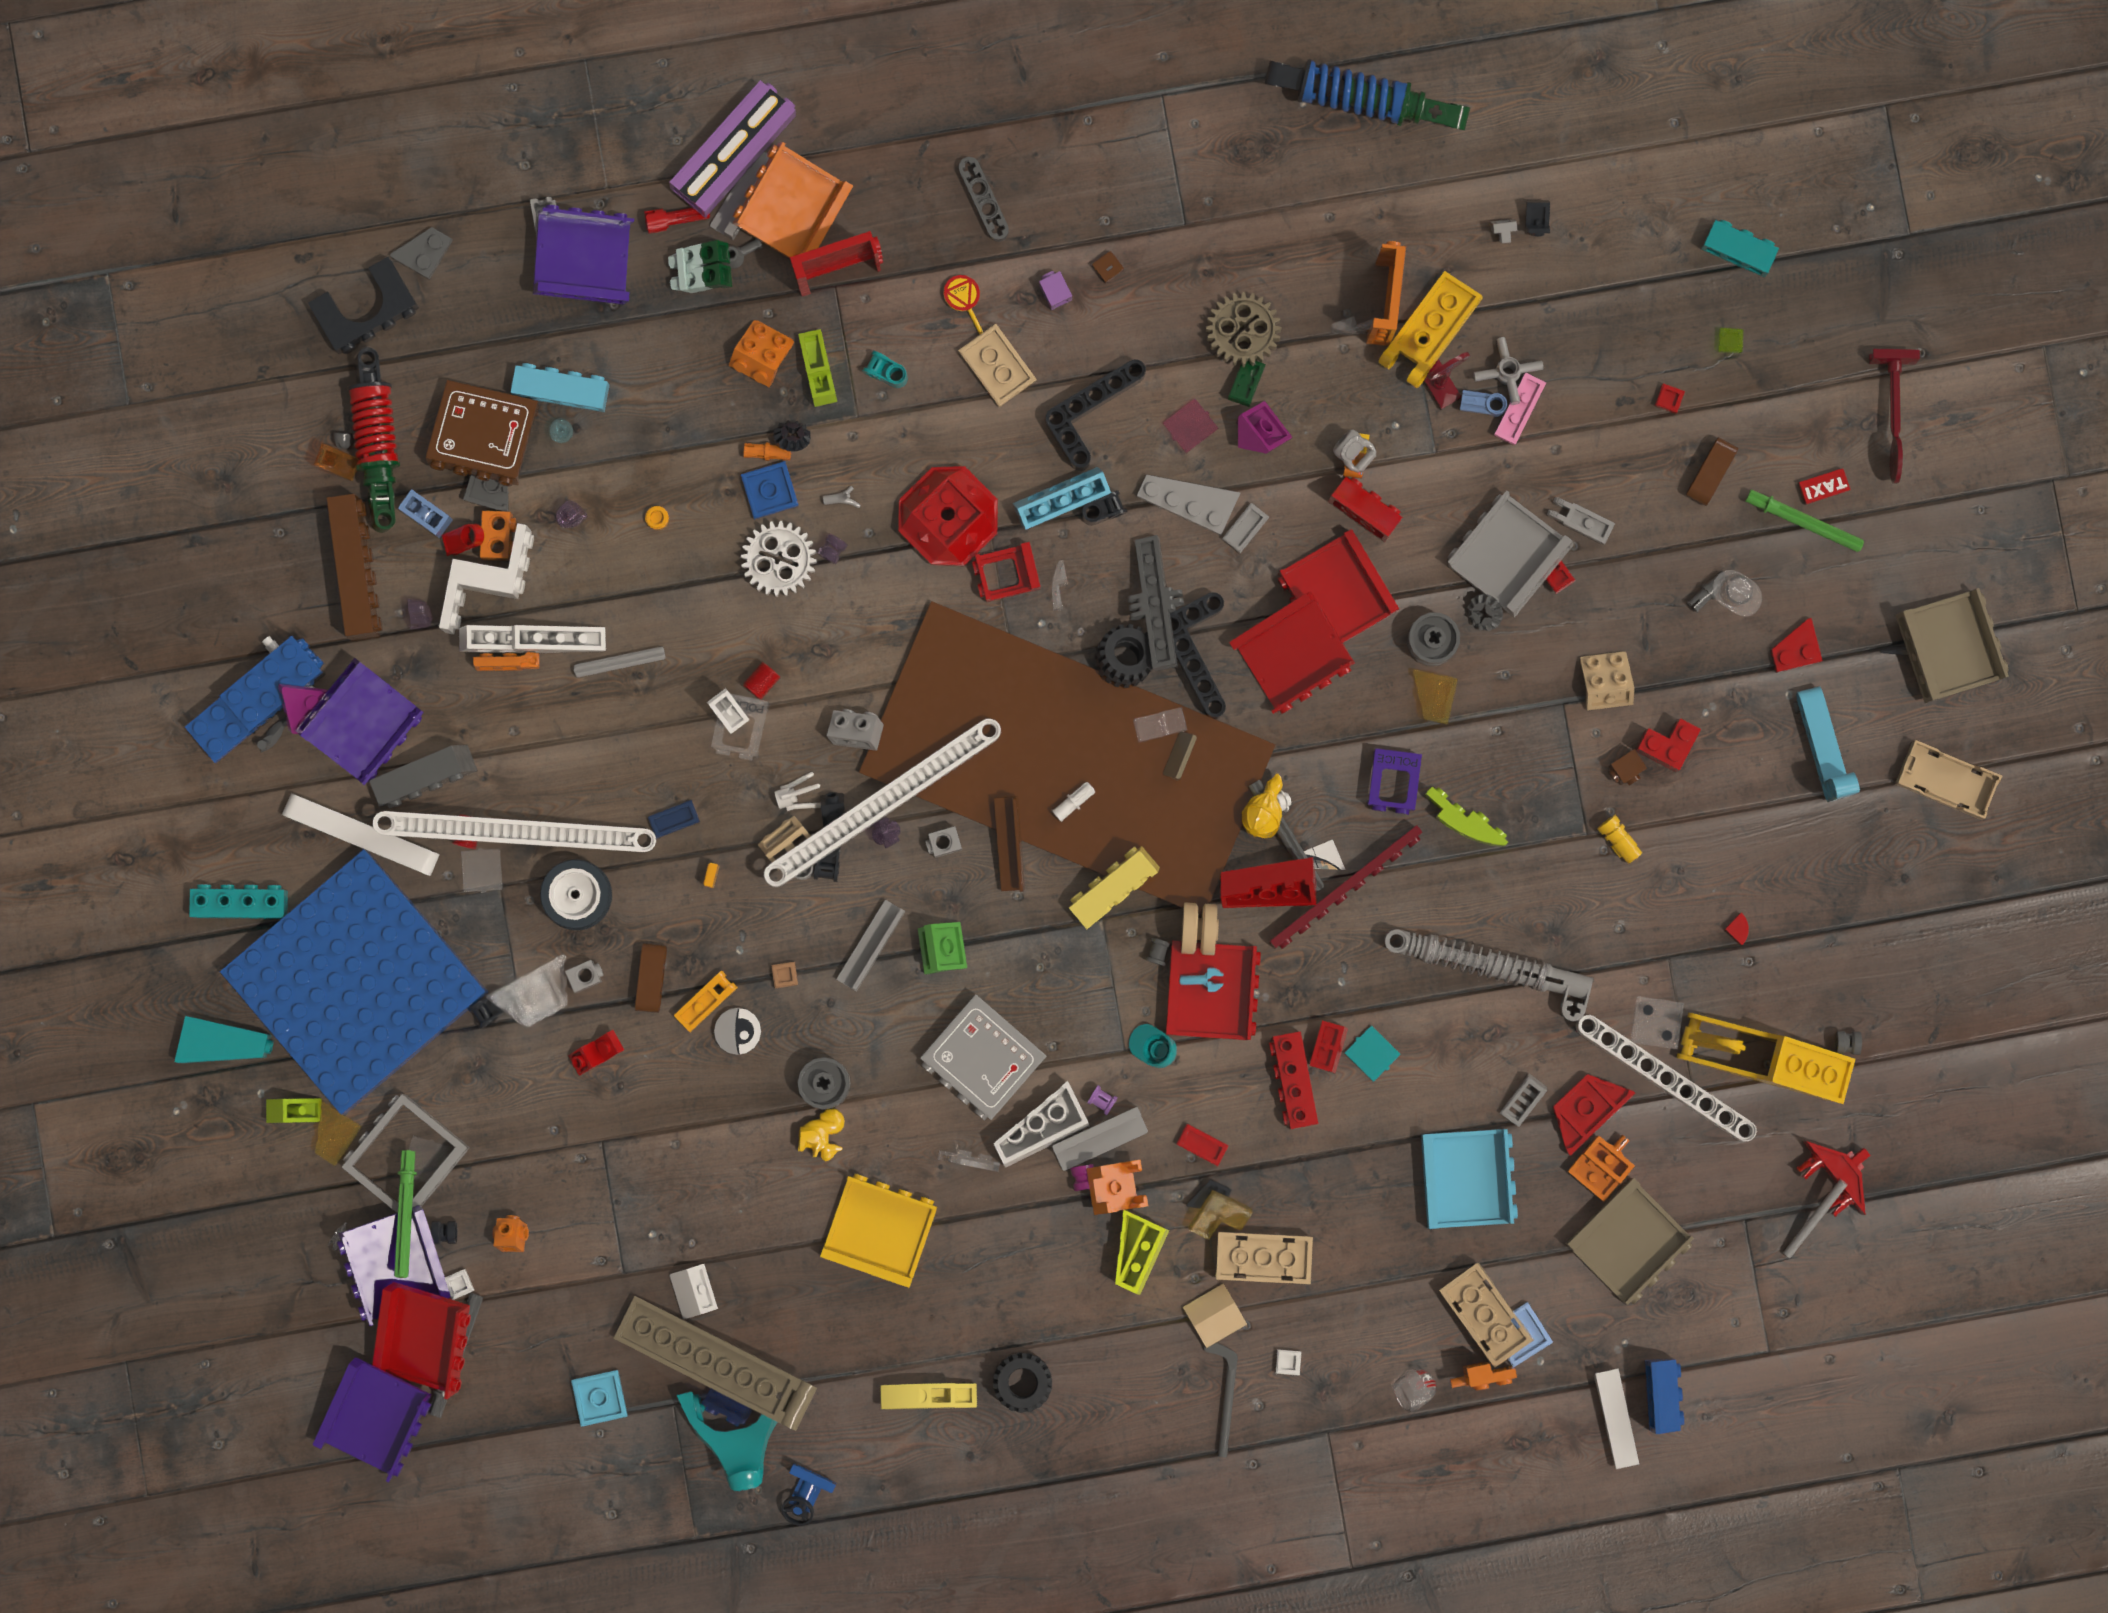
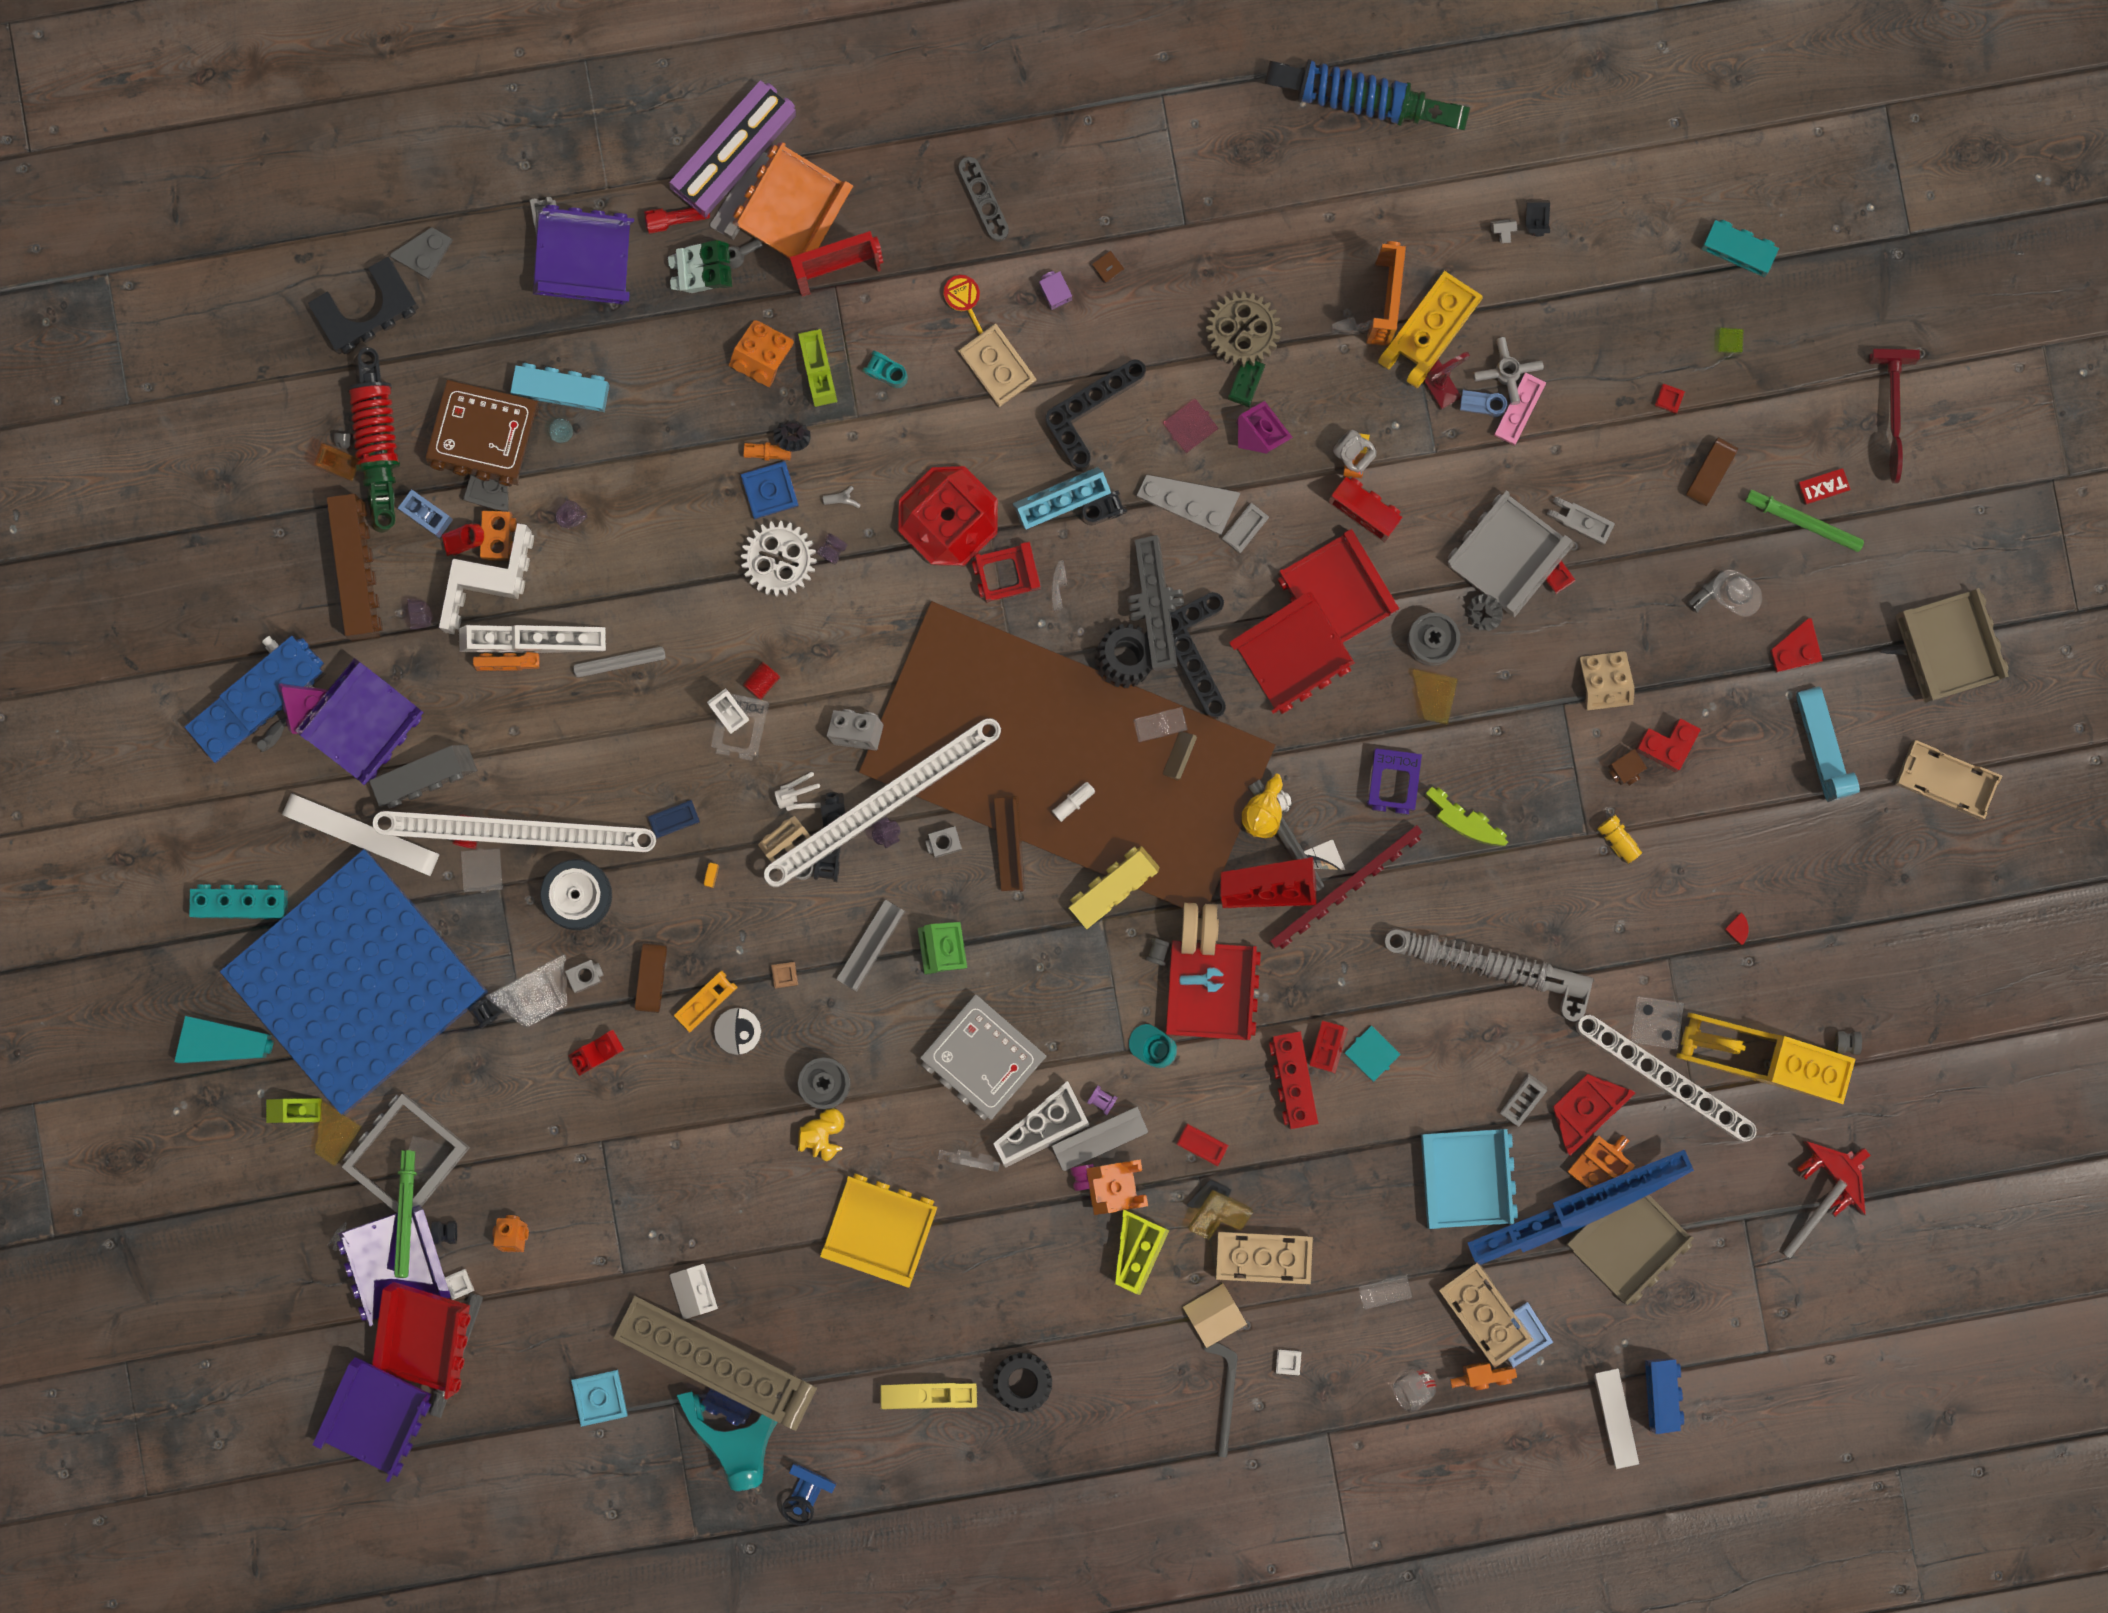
light orange tile [645,506,669,530] -> none
none -> clear slope [1359,1275,1413,1310]
none -> blue slope [1468,1149,1694,1265]

